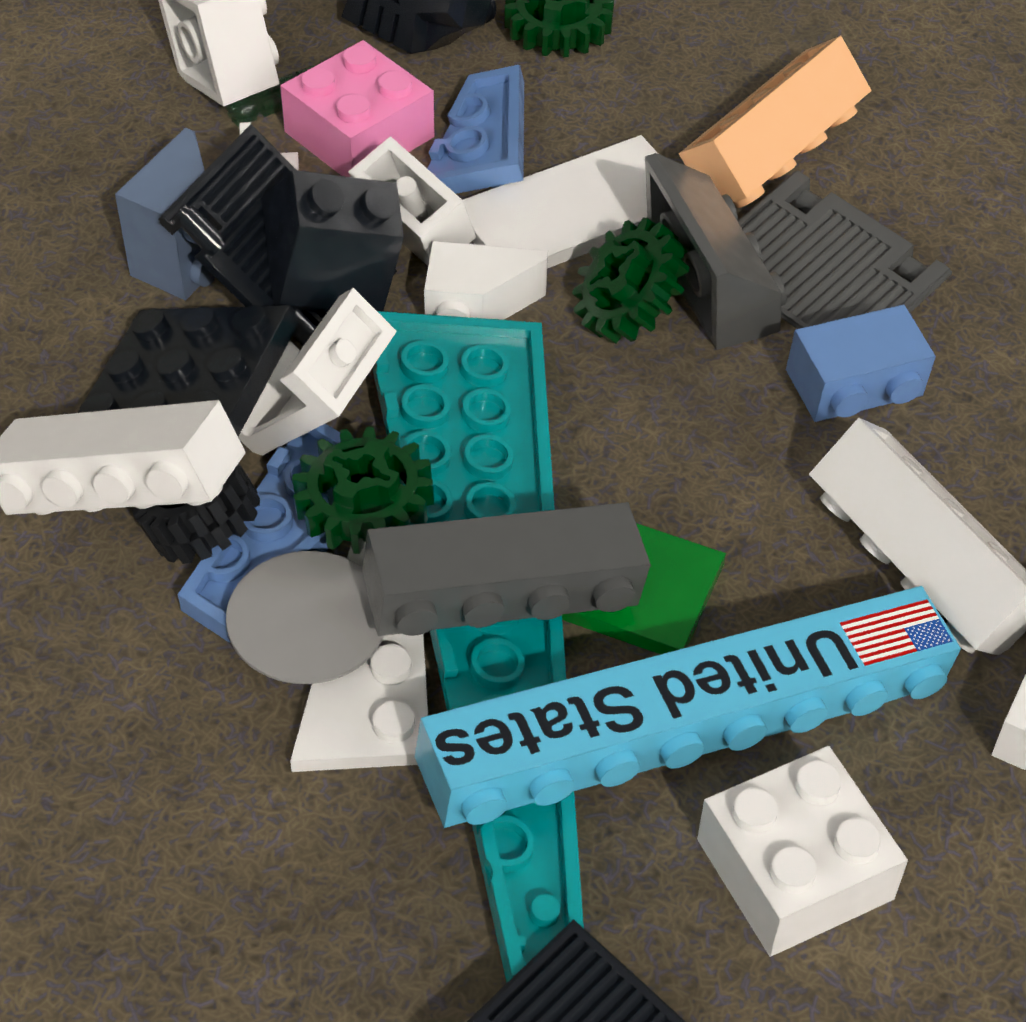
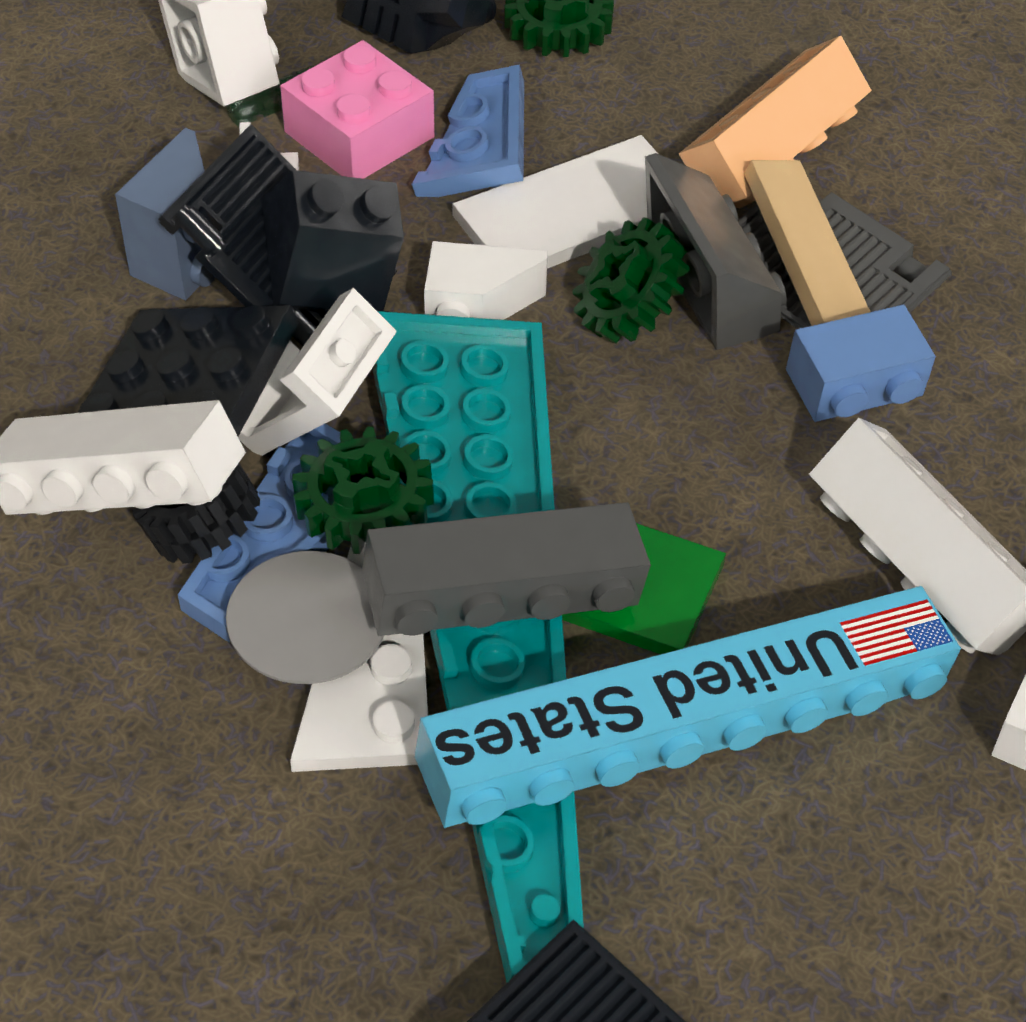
white brick [348,136,476,266] -> none
white brick [697,746,908,957] -> none
none -> tan tile [744,160,870,326]

